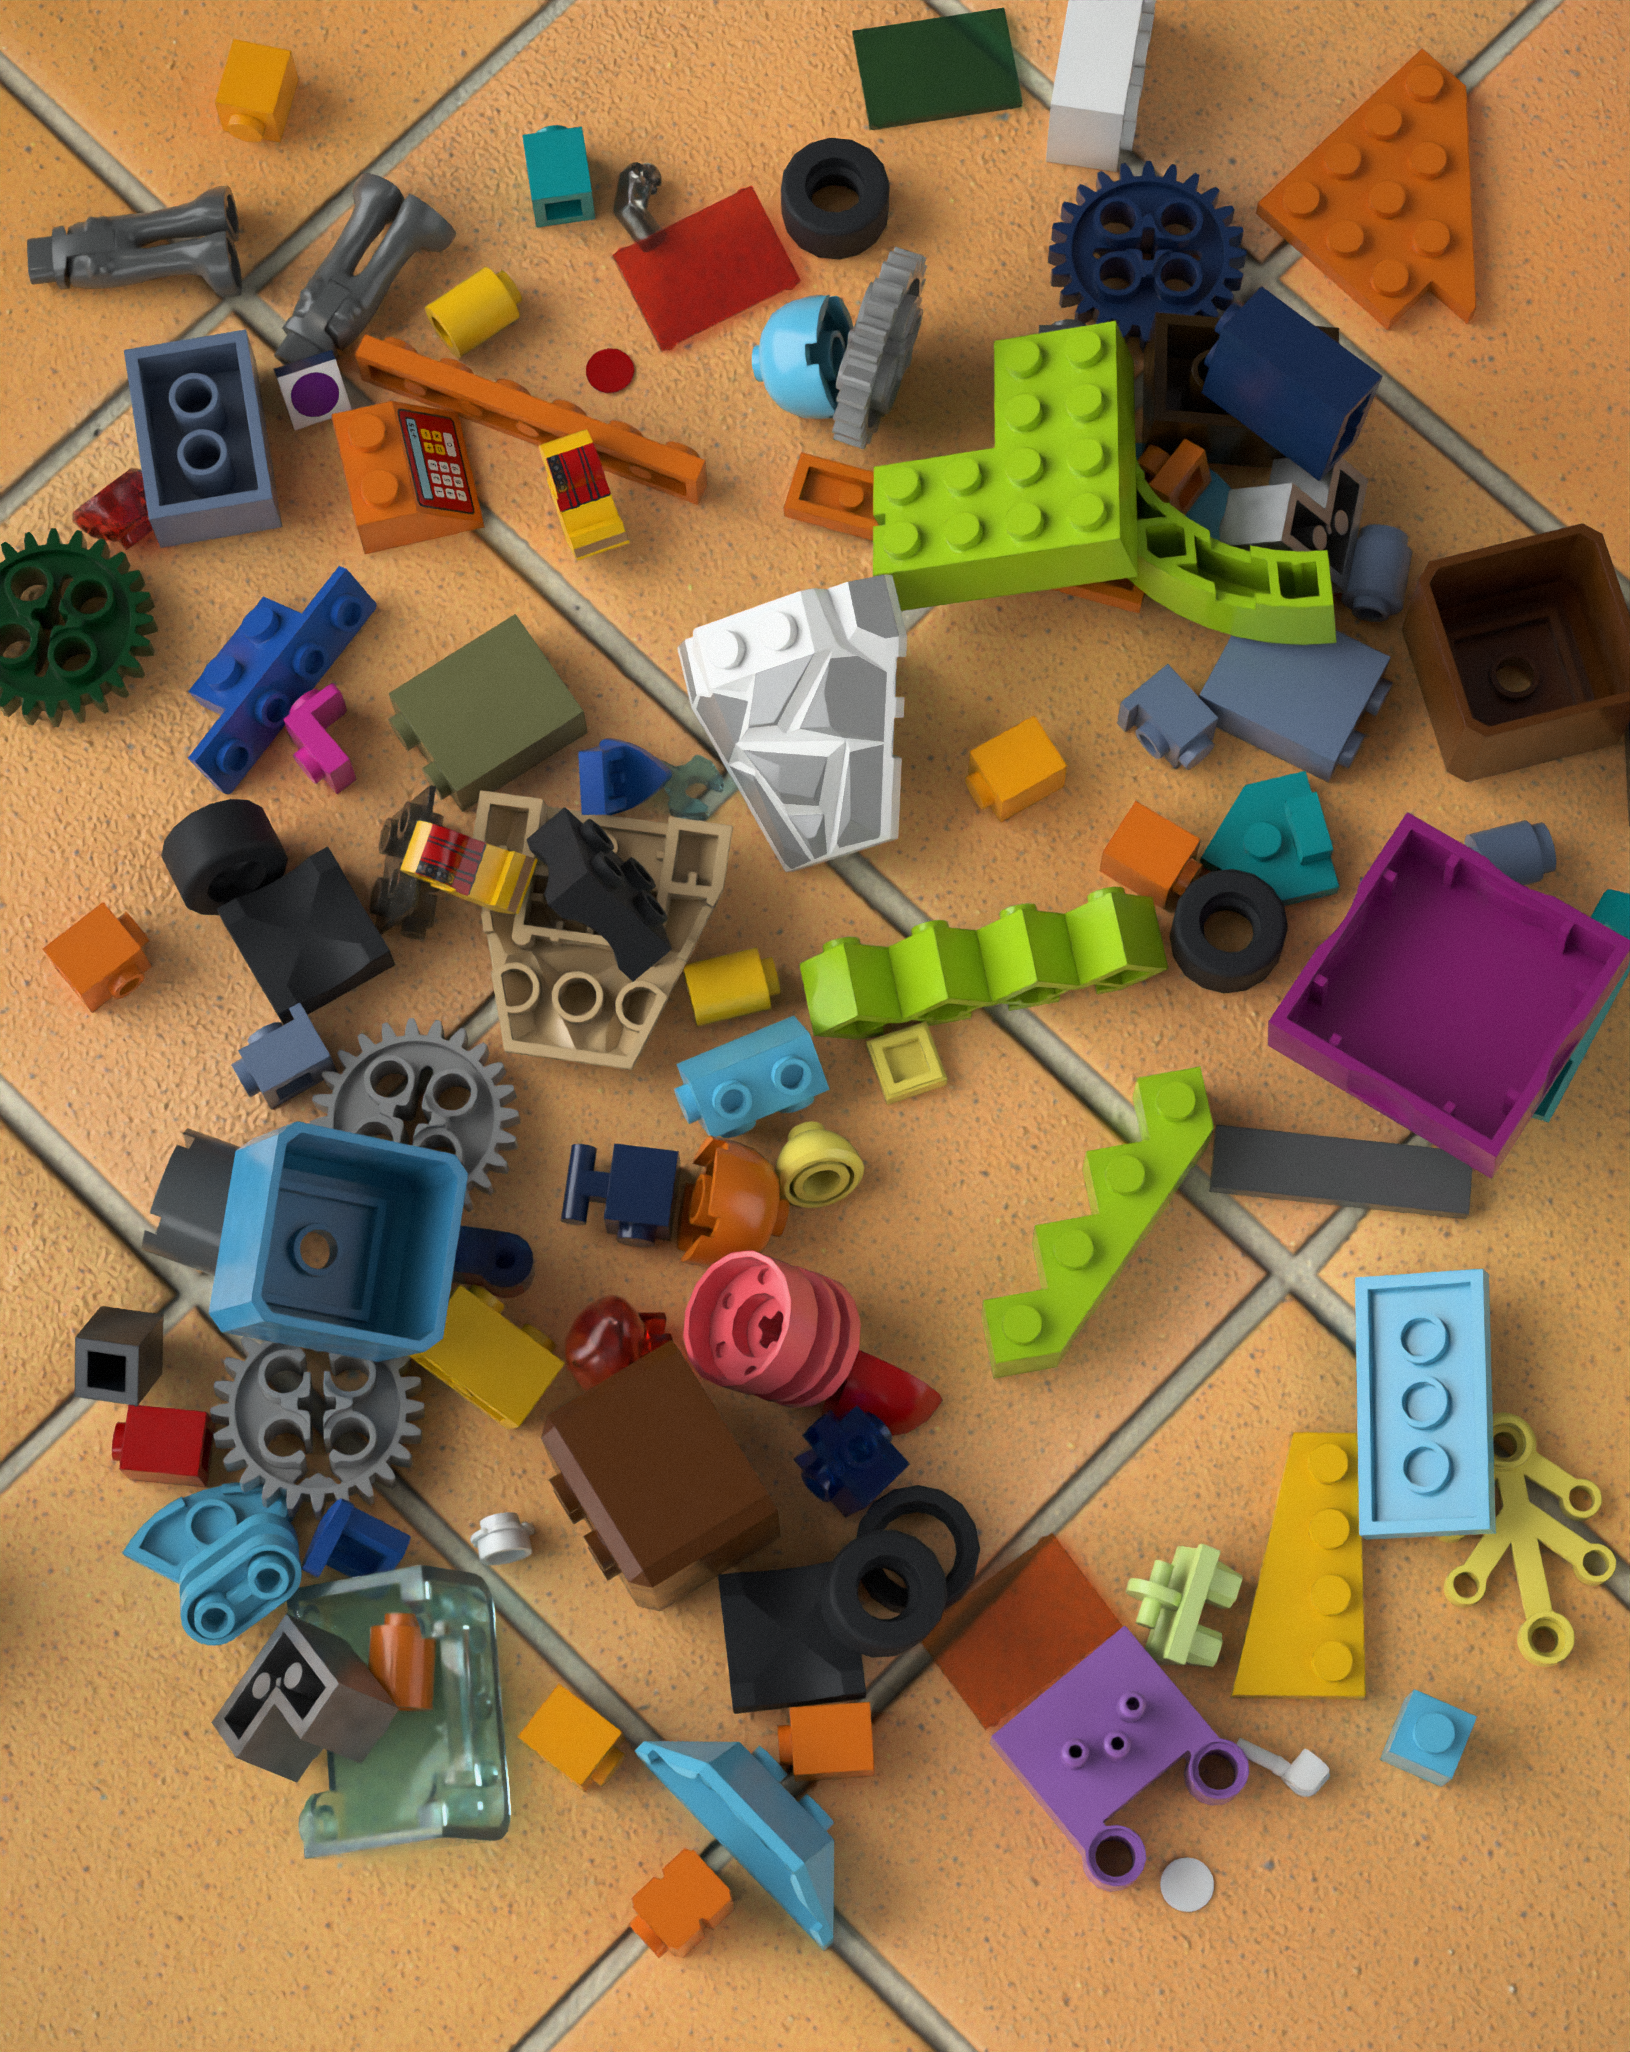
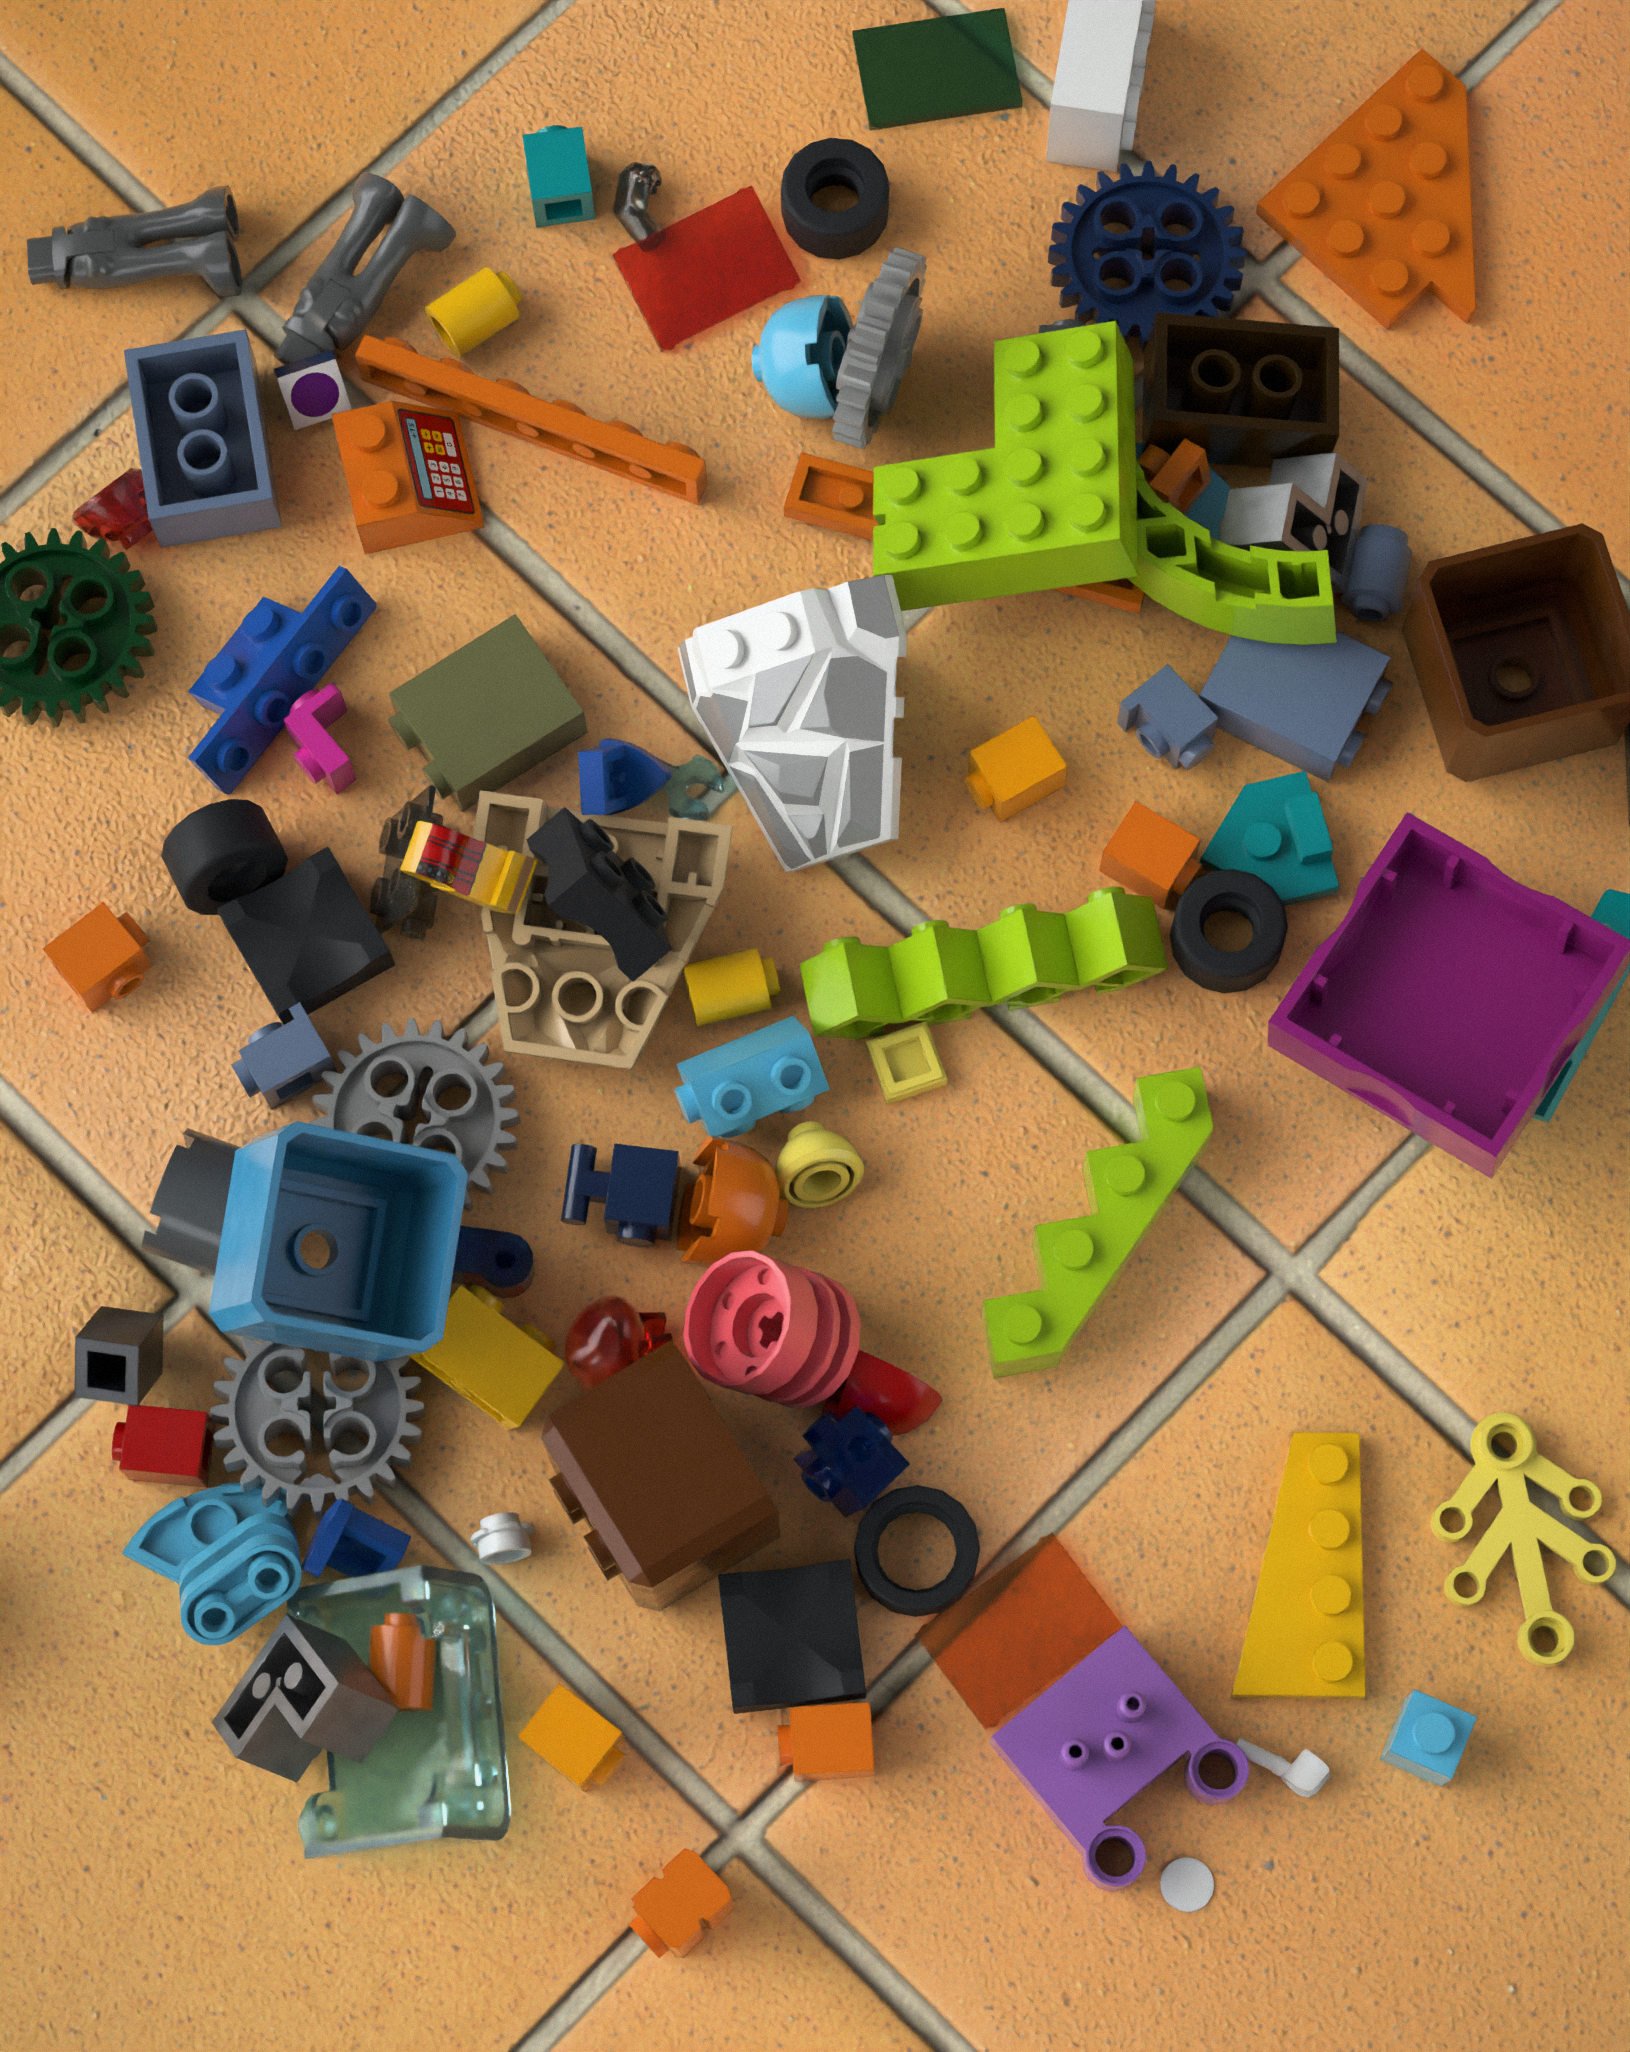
light orange brick [215,39,299,143] -> none
leg [539,429,630,561] -> none
red sticker [586,348,634,393] -> none
medium azure wedge [635,1741,834,1951] -> none
black tyre [819,1530,947,1658] -> none
yellowish green hips [1125,1544,1243,1667] -> none
dark blue brick [1201,286,1383,481] -> none
dark grey tile [1209,1125,1472,1219] -> none
medium azure plate [1355,1269,1496,1540] -> none
sand blue brick [1464,820,1556,885] -> none

